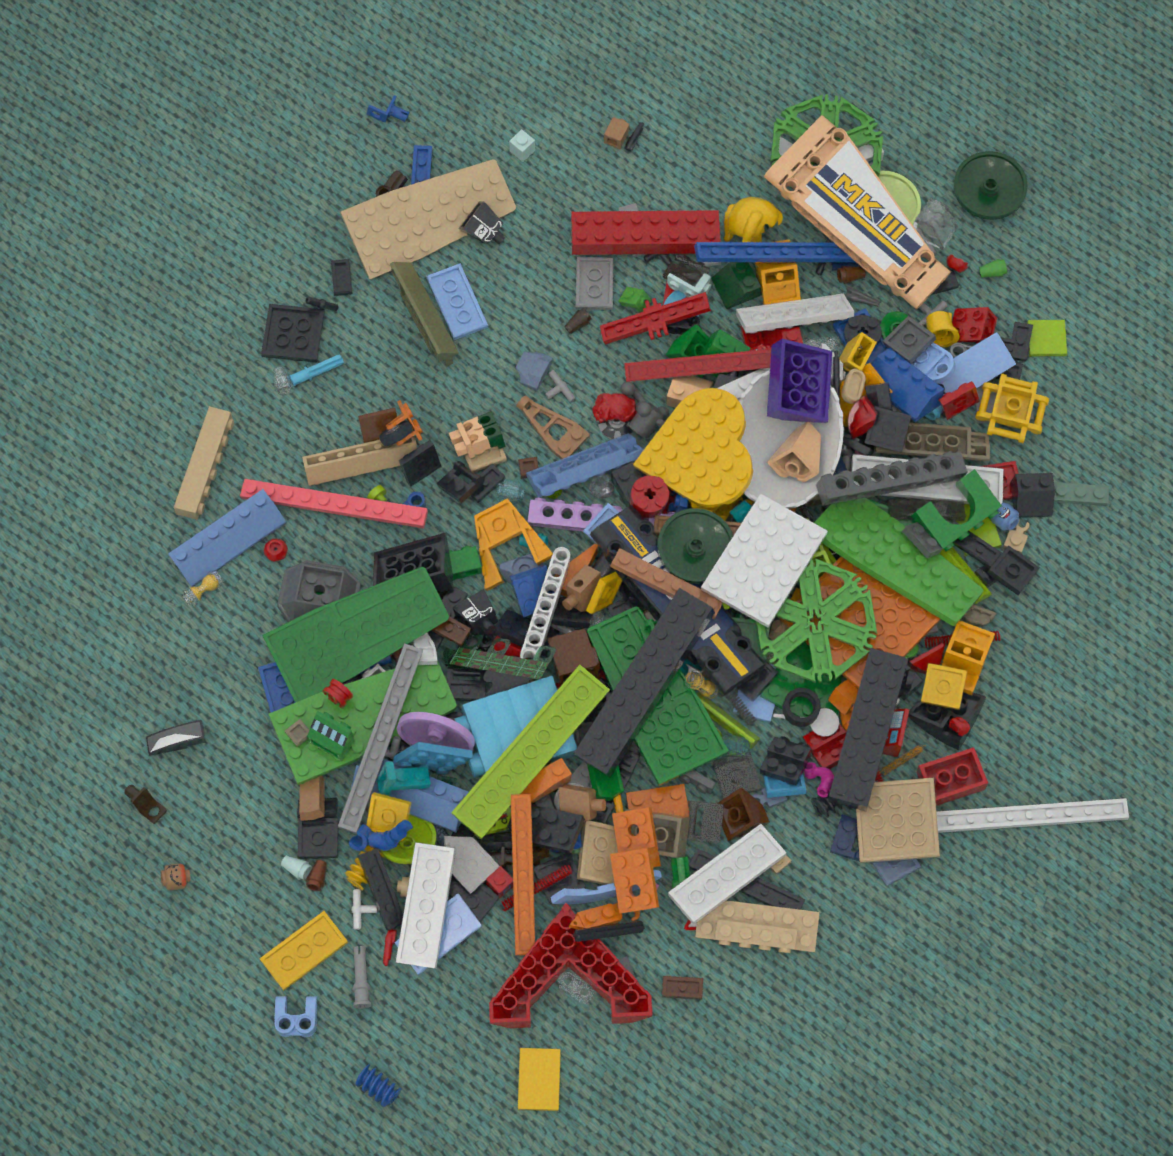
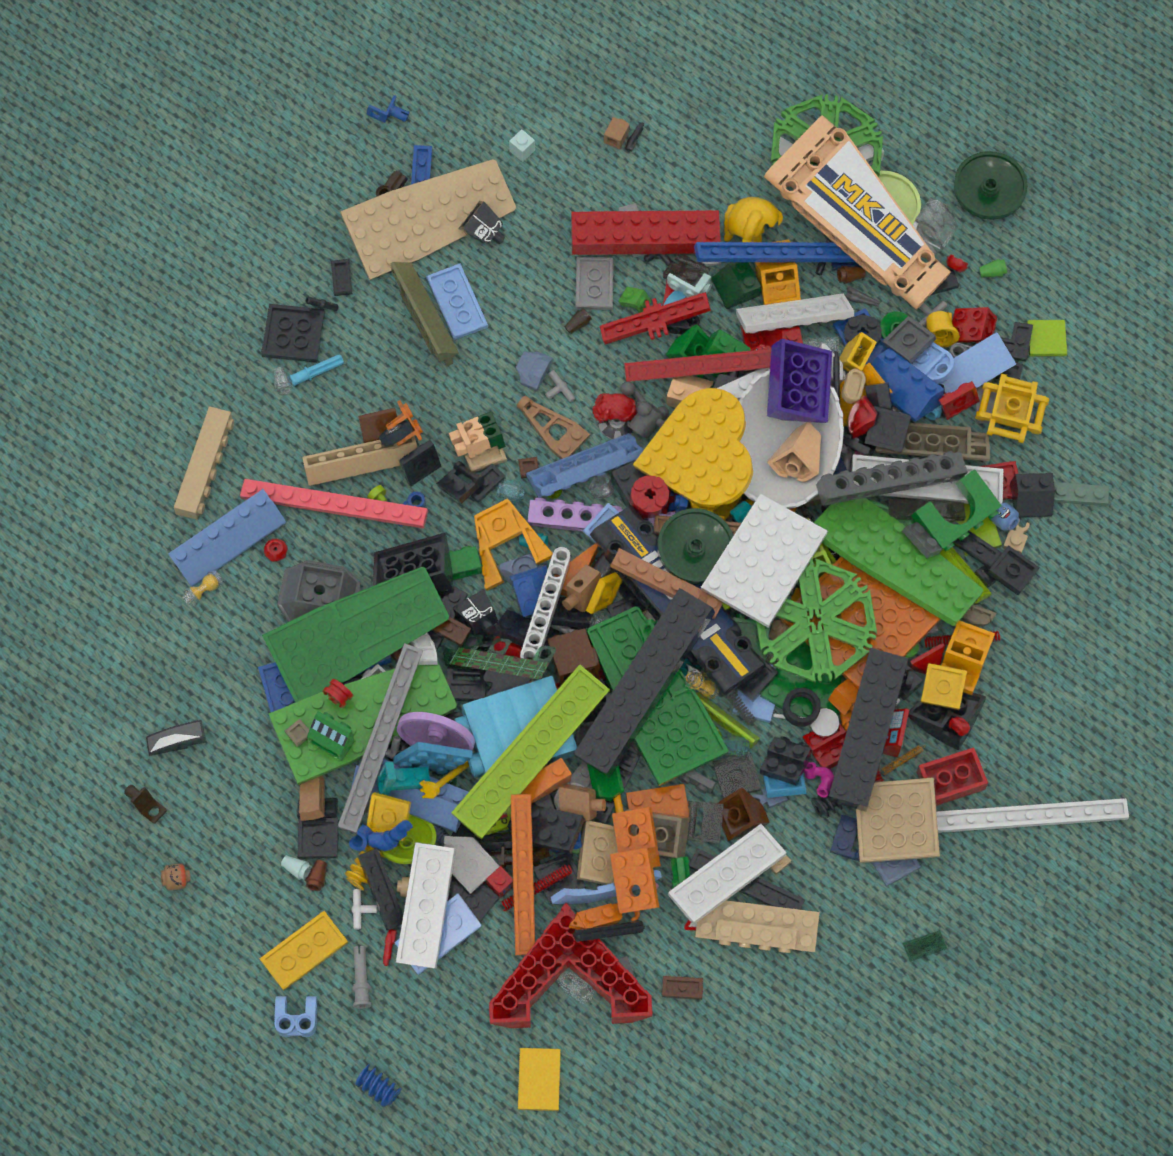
none -> yellow piece [419,761,469,799]
none -> clear green slope [903,930,947,962]

